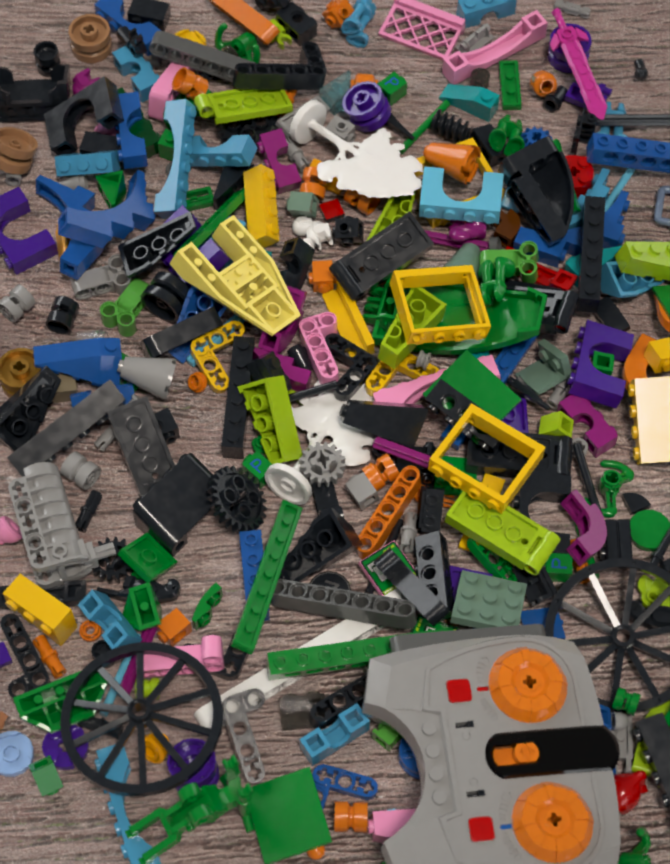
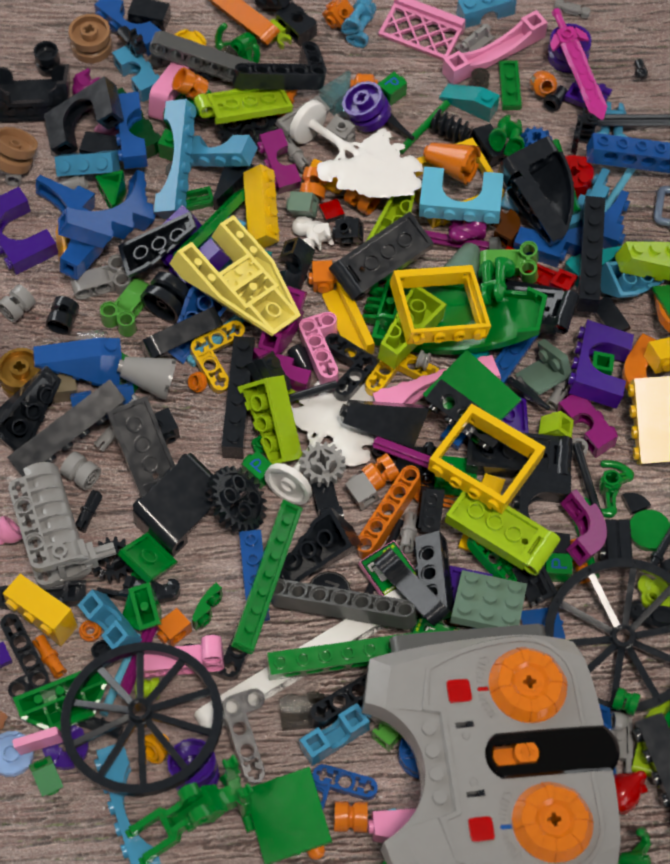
none -> bright pink tile [12,727,63,755]

